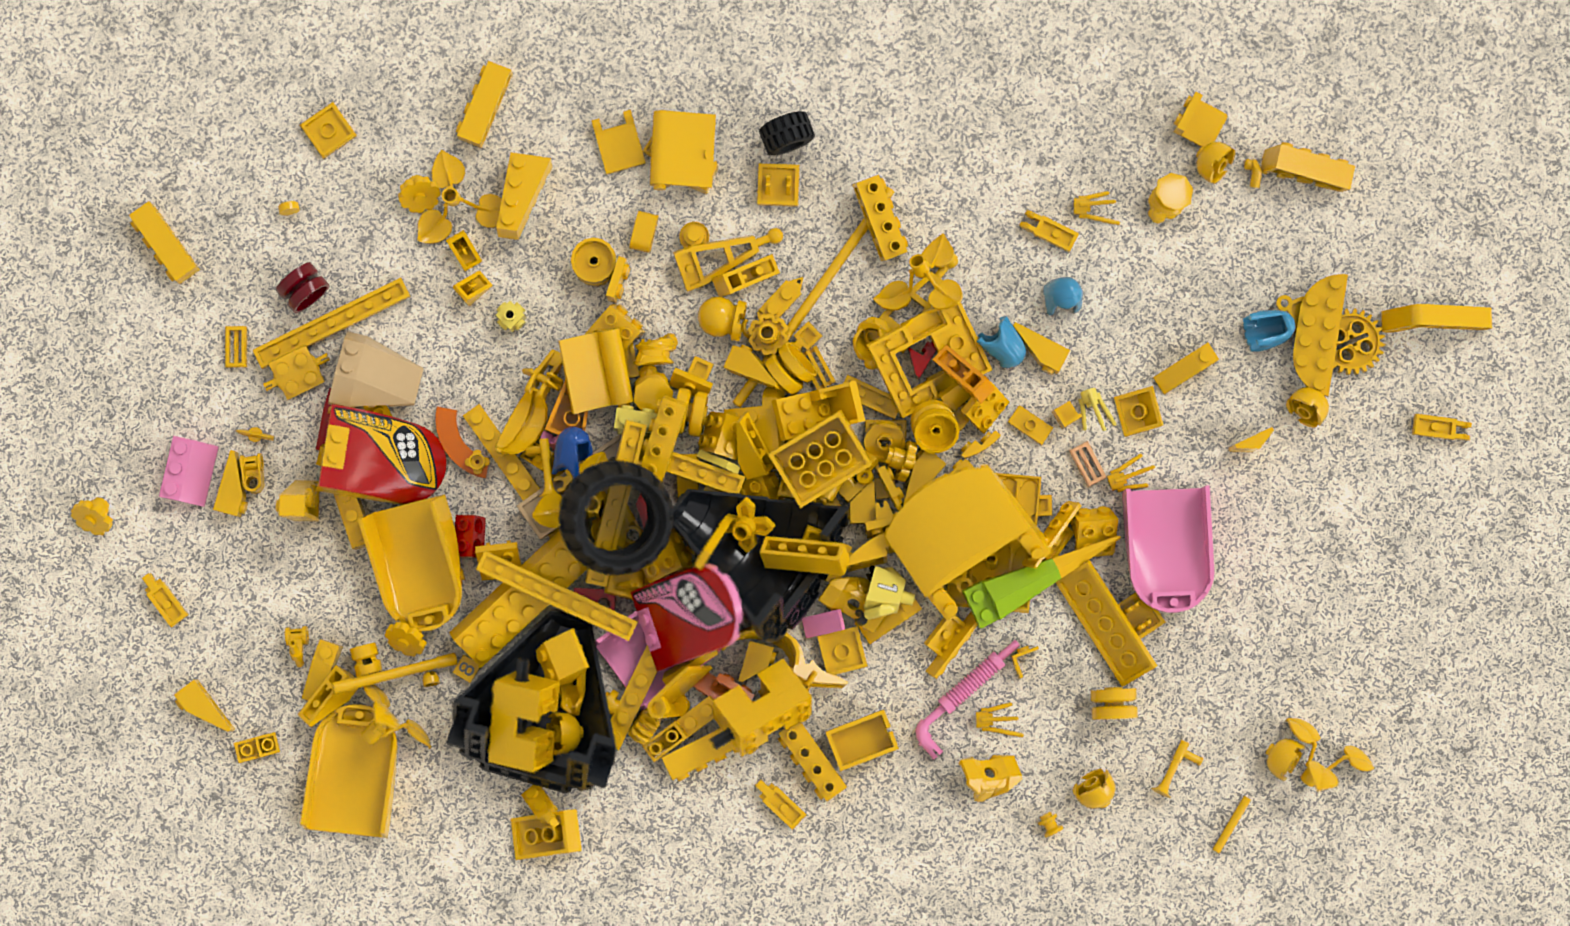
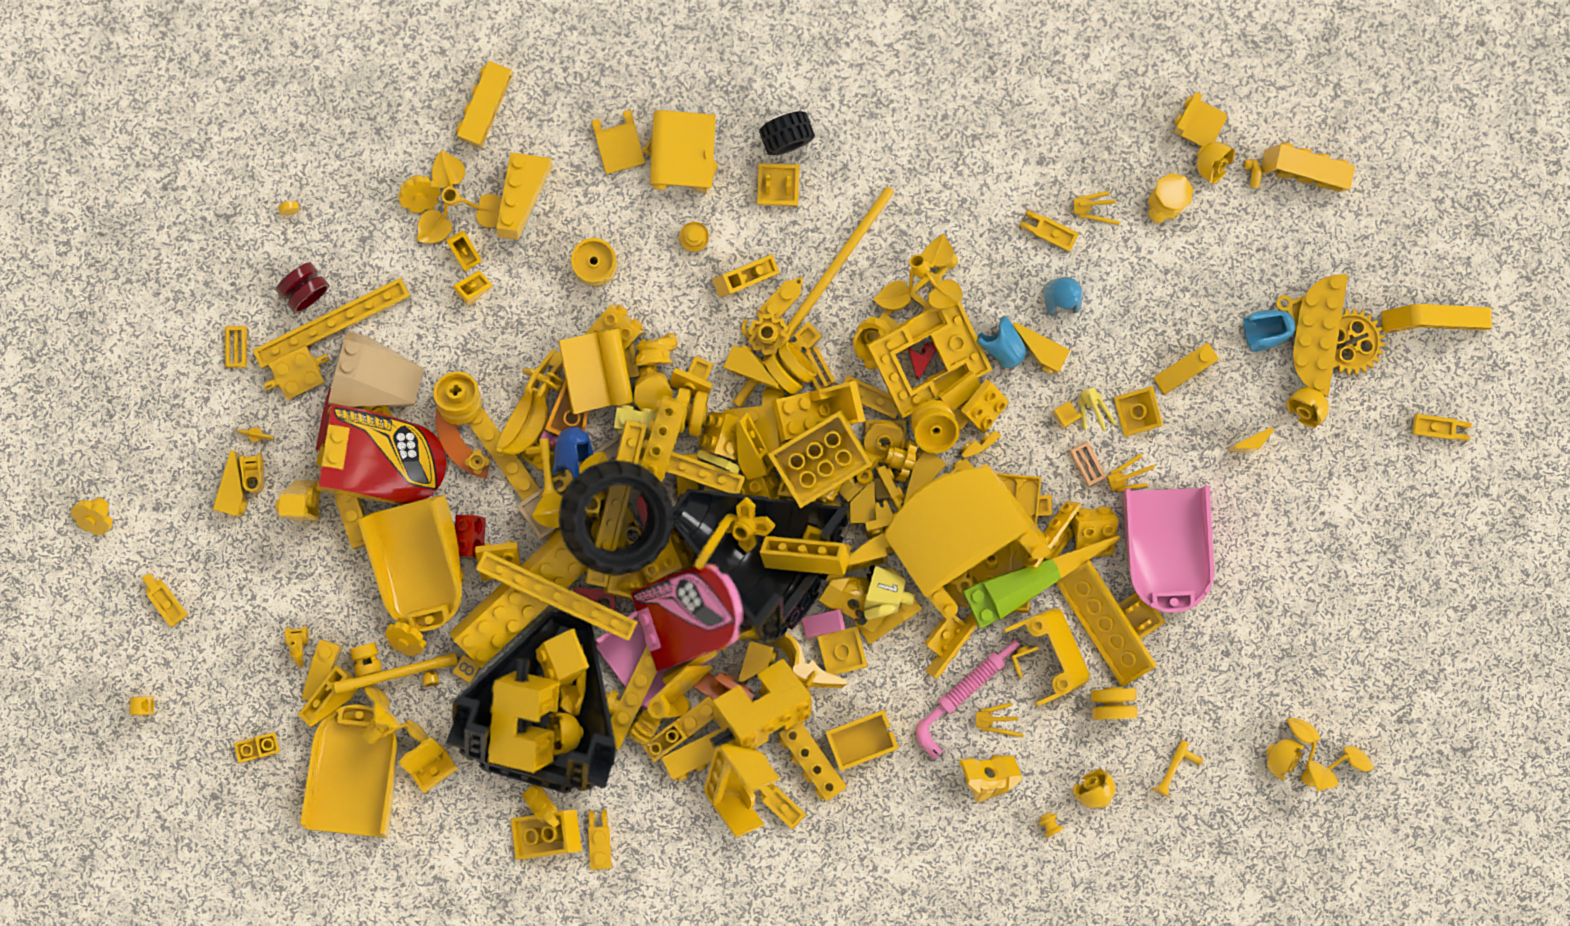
yellow brick [129,201,200,284] -> none
bright pink slope [159,436,219,507] -> none
yellow slope [174,679,235,732] -> none
yellow tile [300,102,357,159] -> none
light yellow brick [496,301,527,333] -> none
yellow plate [606,256,631,303] -> none
yellow beam [629,211,659,253] -> none
yellow plate [673,228,783,292] -> none
yellow tile [698,297,747,341] -> none
yellow brick [852,174,908,261] -> none
light orange slope [932,344,995,404] -> none
yellow plate [1007,405,1053,445] -> none
yellow bar [1212,796,1251,854] -> none
none -> yellow leg [129,696,155,715]
none -> yellow bracket [398,738,458,794]
none -> yellow wheel [433,371,482,425]
none -> yellow hinge [588,810,612,870]
none -> yellow windscreen [704,744,780,838]
none -> yellow windscreen [1002,608,1090,706]

